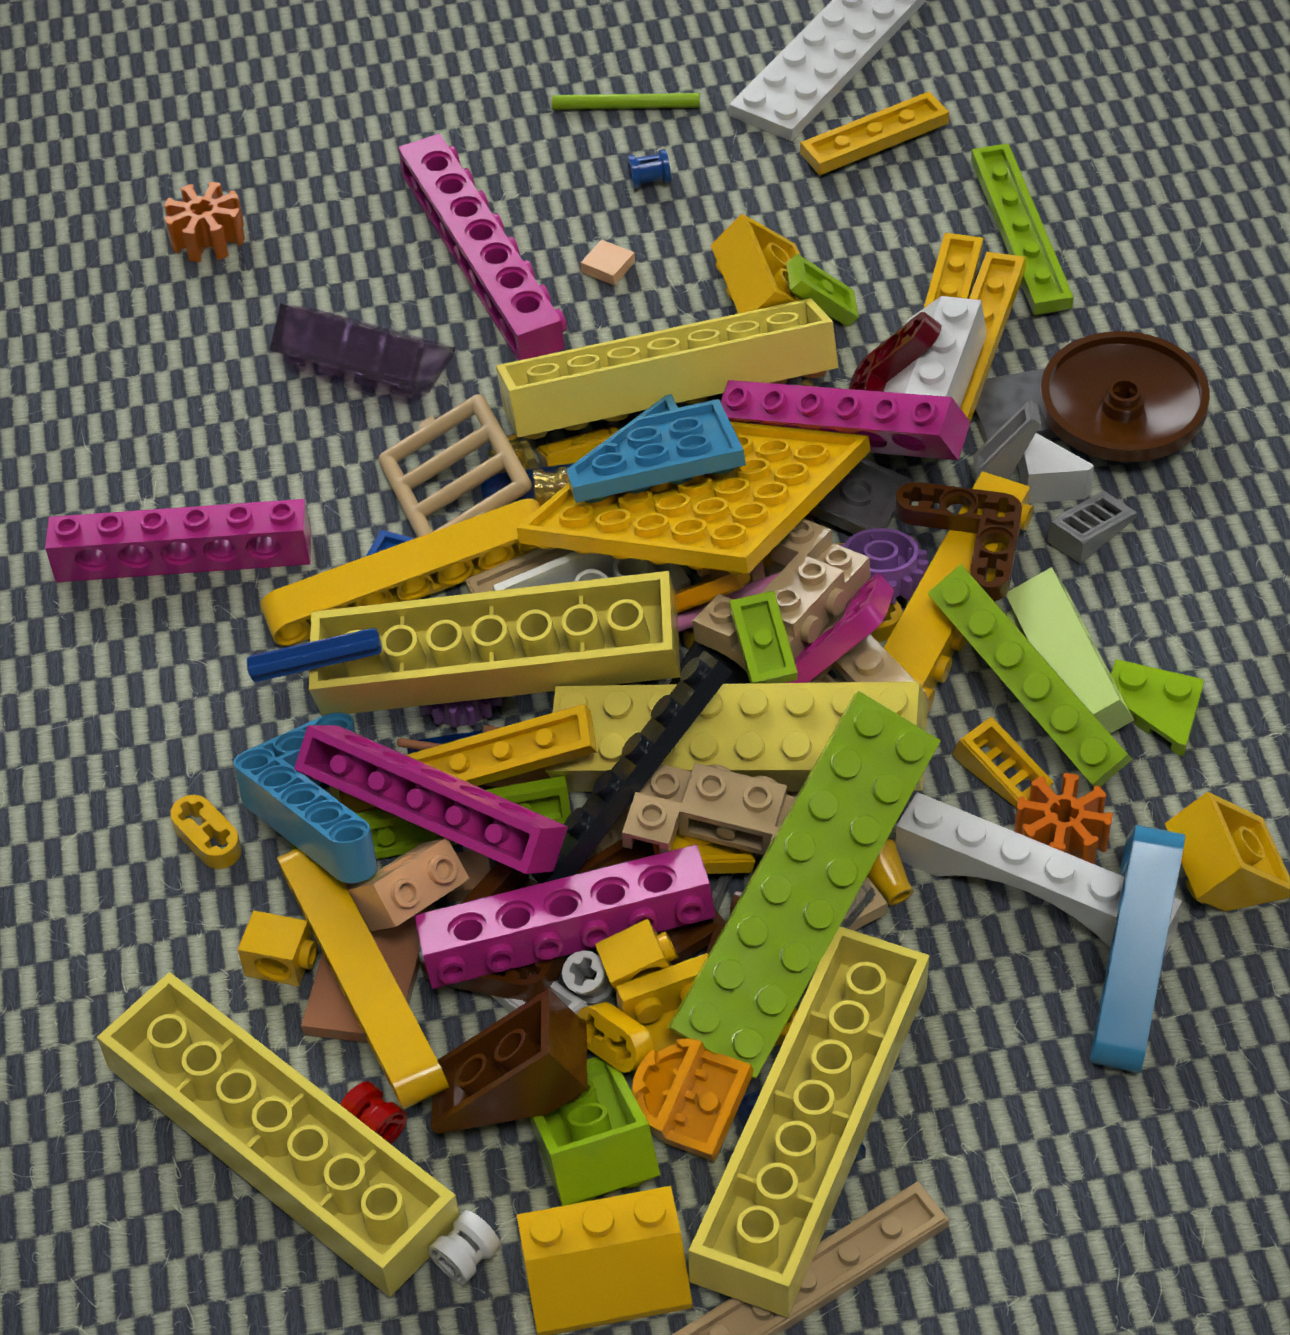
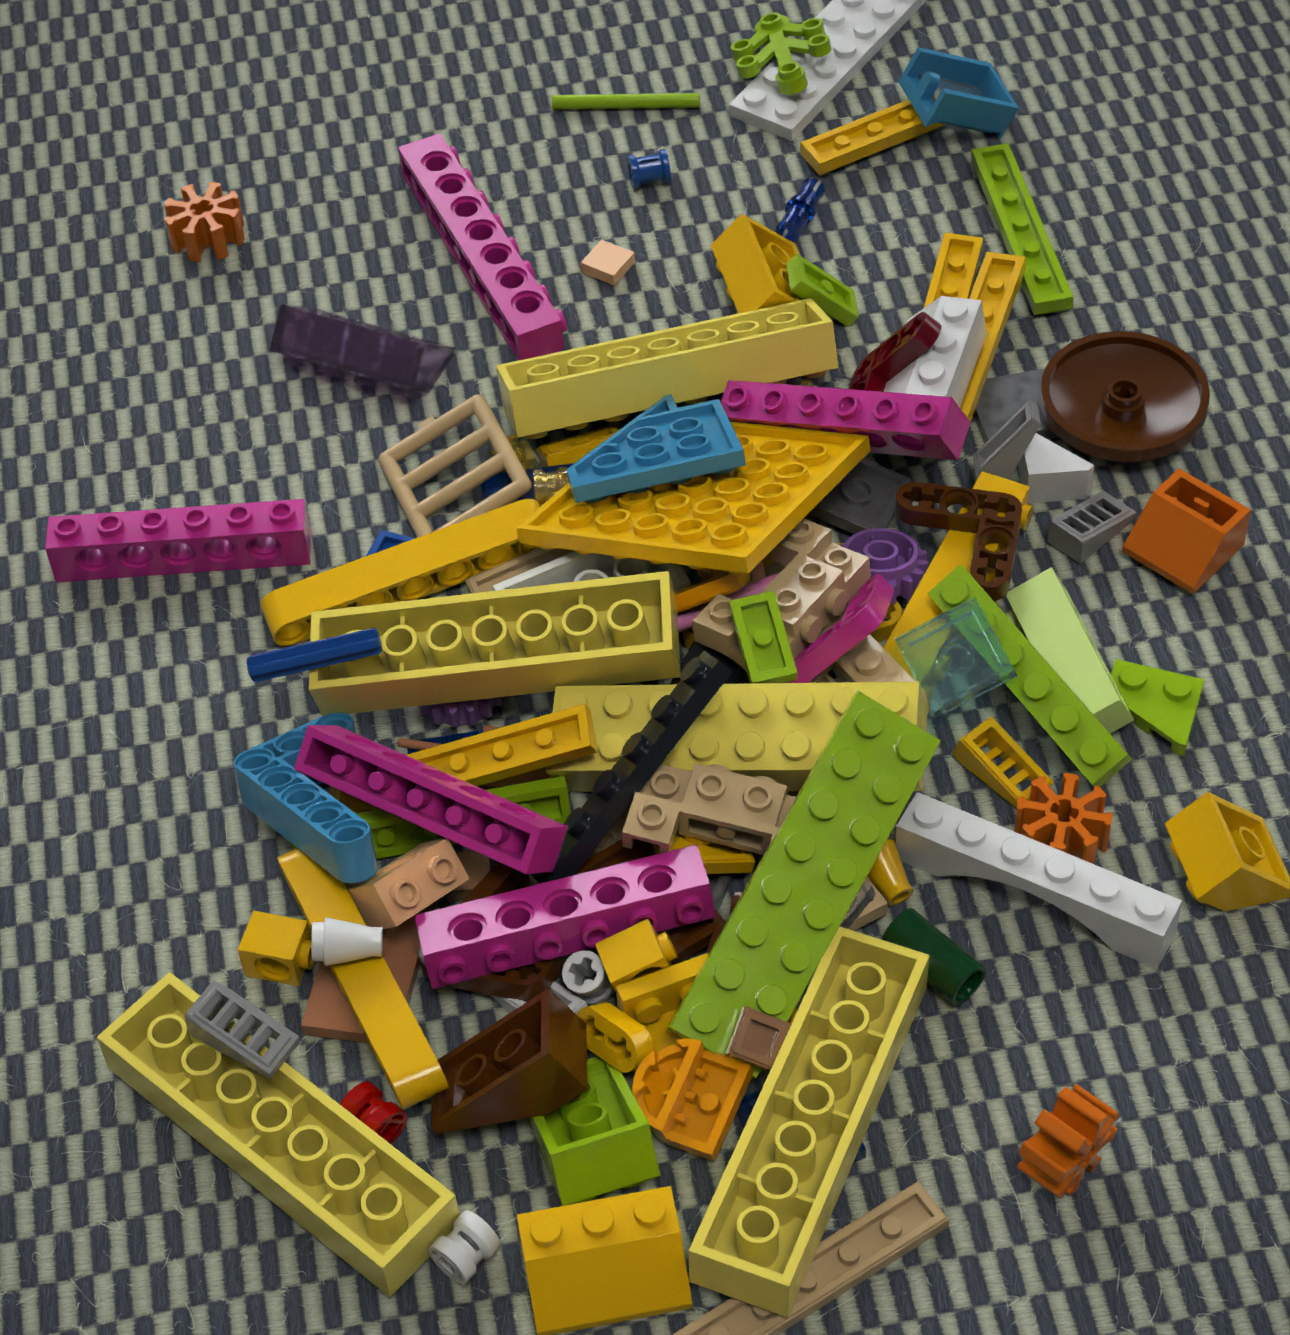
yellow beam [170,794,242,869] -> none
dark azure beam [1090,824,1185,1073] -> none
none -> light grey slope [185,981,301,1079]
none -> white cone [311,917,383,966]
none -> medium nougat tile [725,1006,791,1072]
none -> lime plant [730,12,832,95]
none -> clear blue pin [776,177,825,242]
none -> dark green pin [882,908,986,1006]
none -> clear light blue tile [894,597,1017,718]
none -> dark azure window [898,47,1019,138]
none -> orange gear [1017,1084,1120,1199]
none -> orange slope [1122,468,1251,594]

